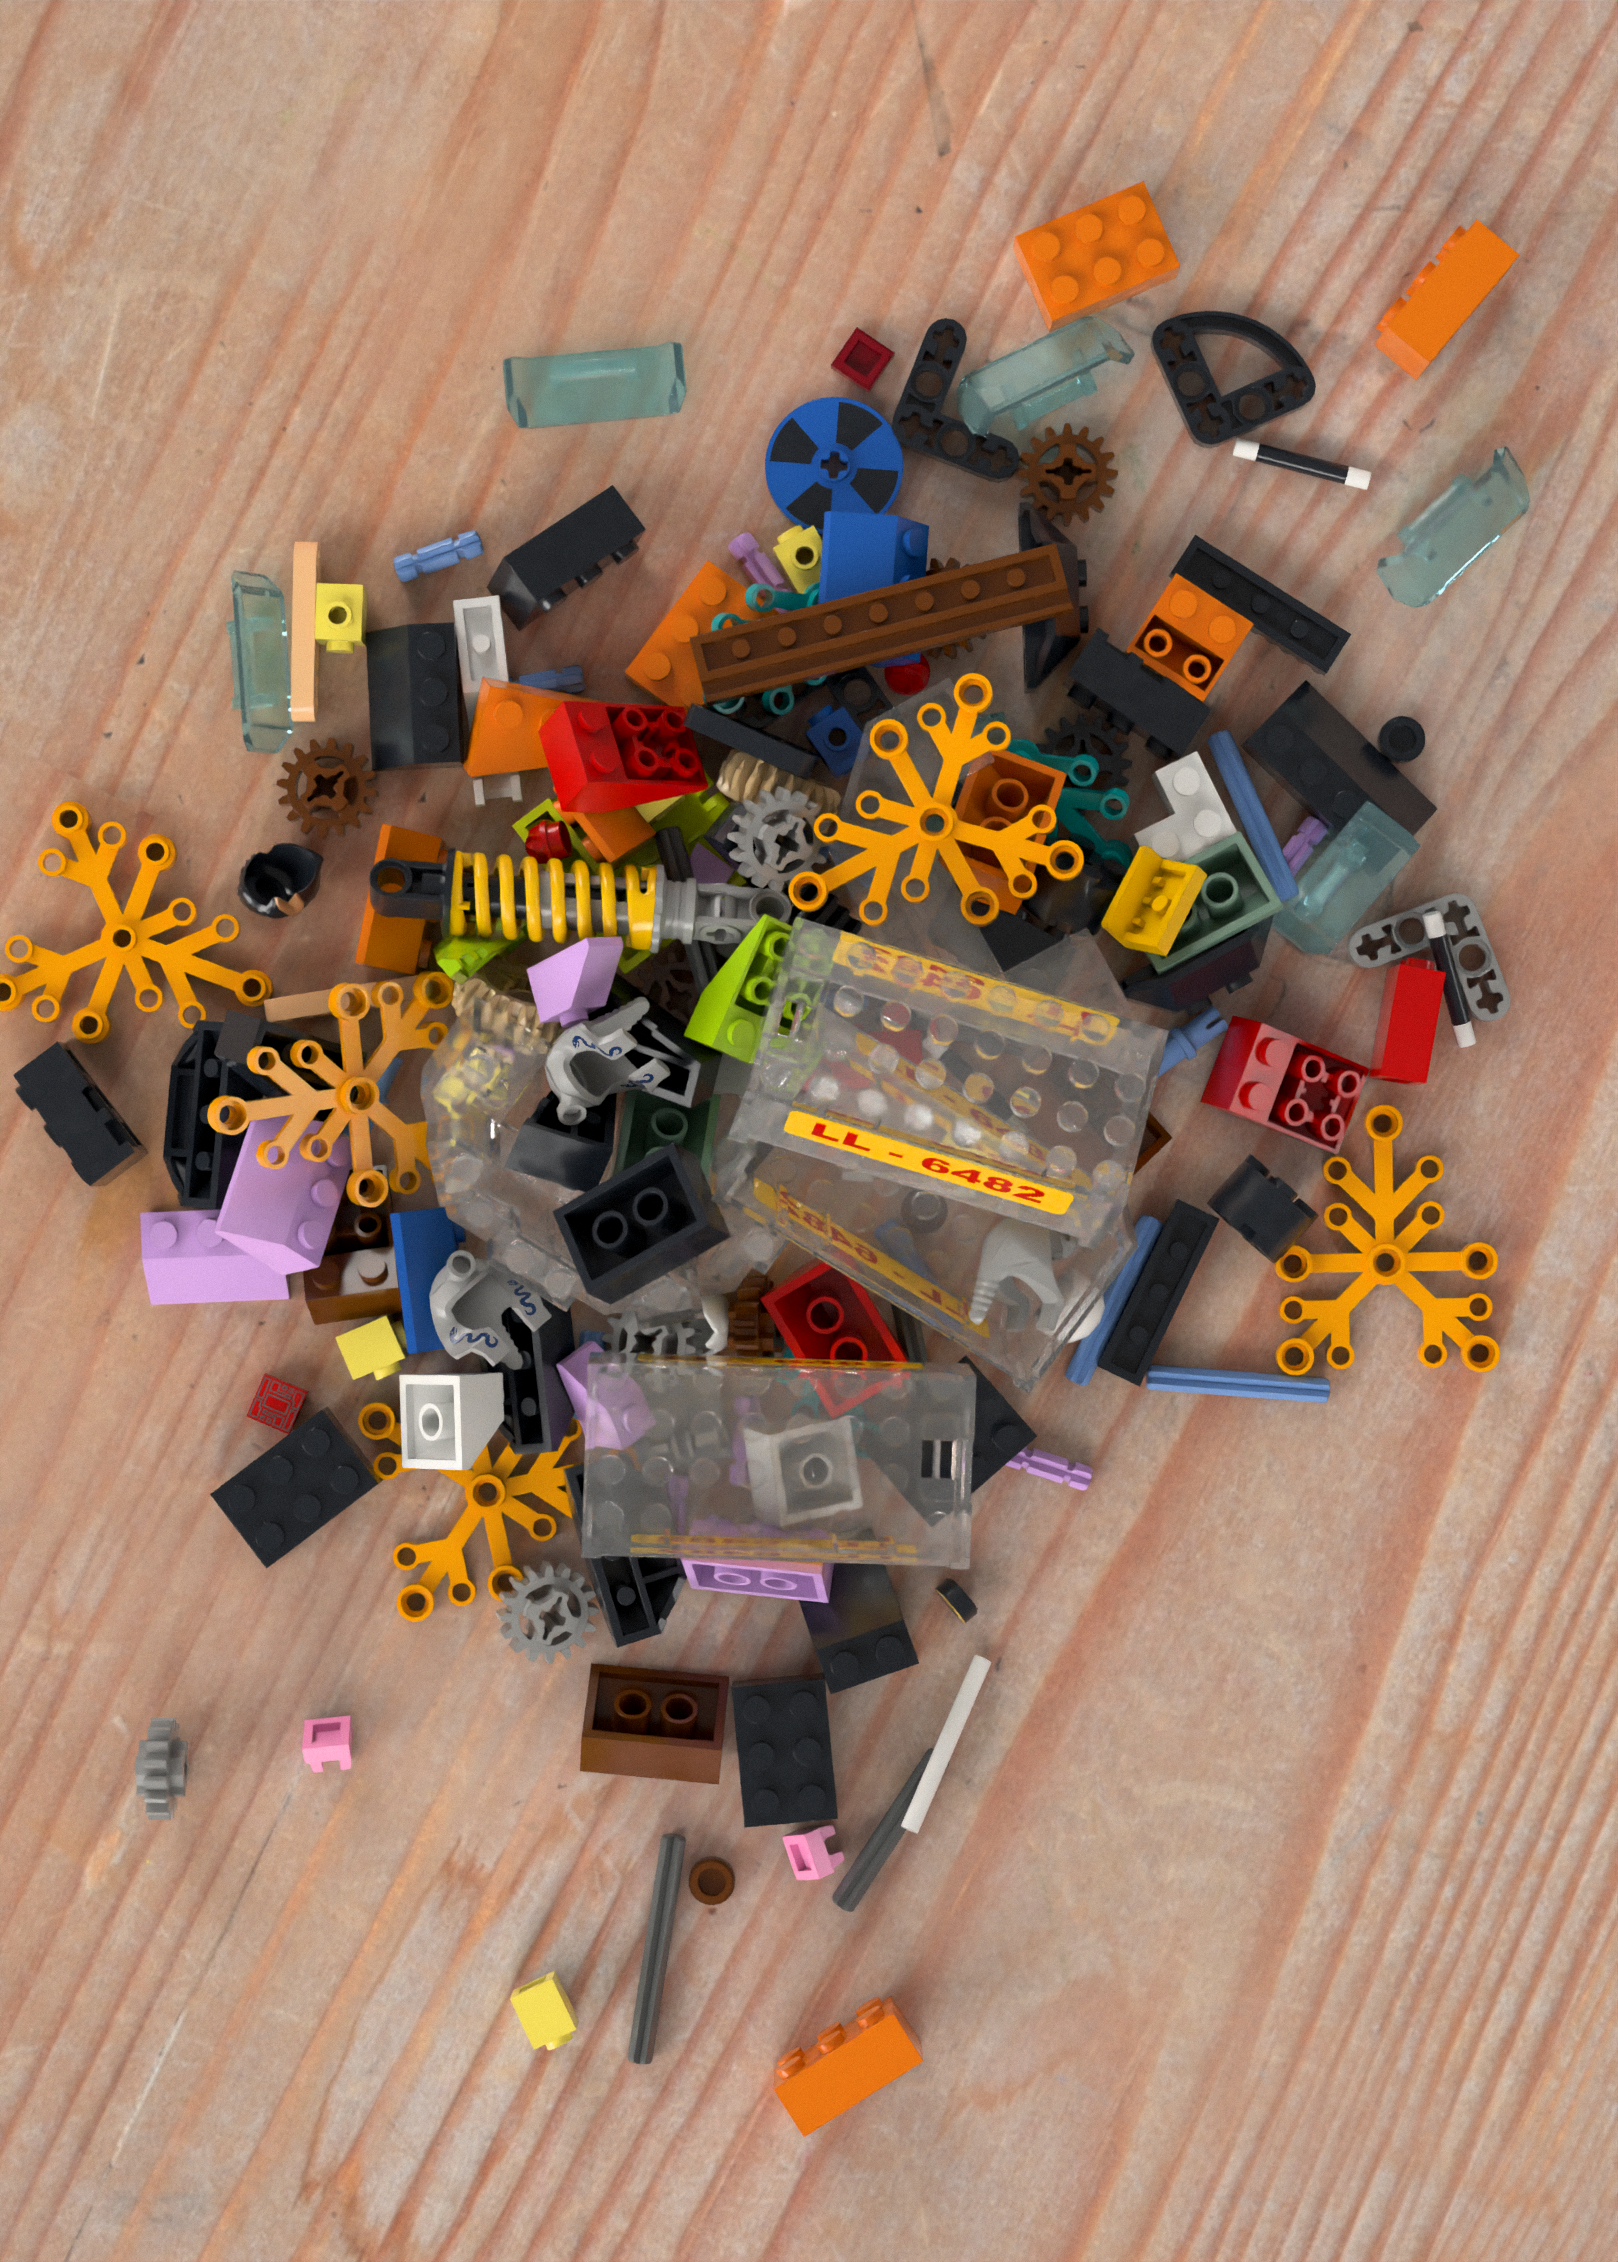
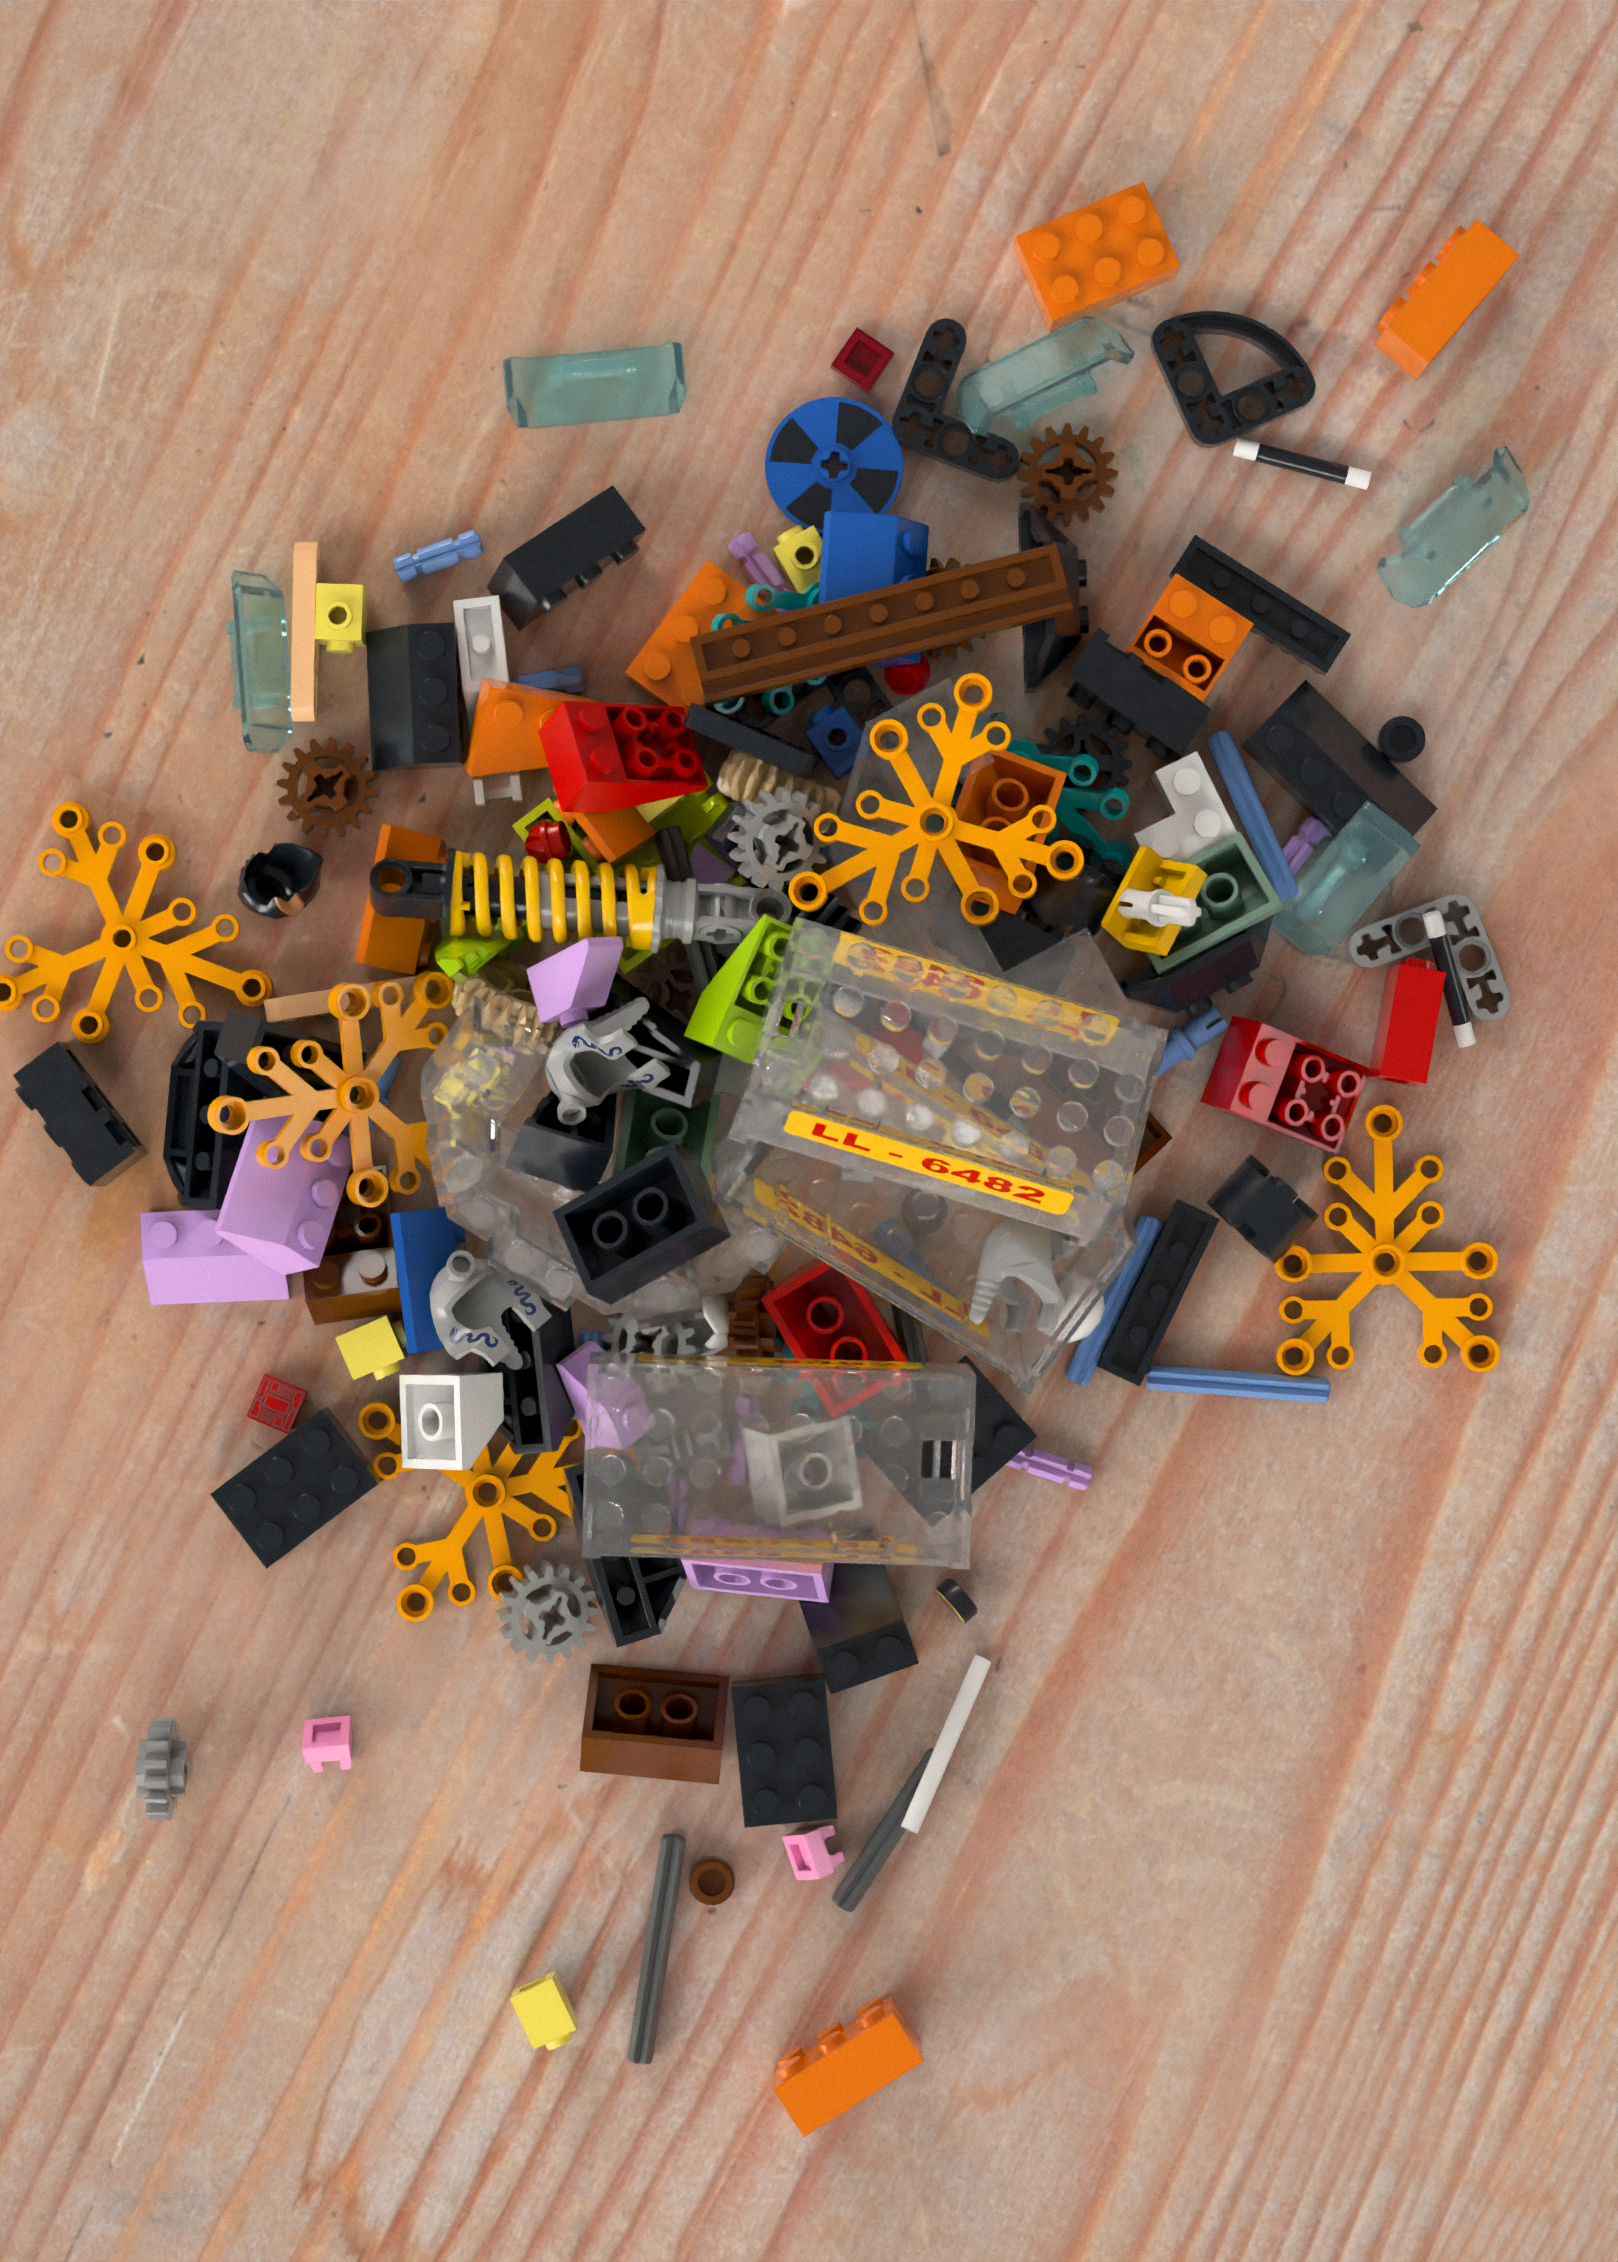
none -> white axle [1118,888,1202,927]

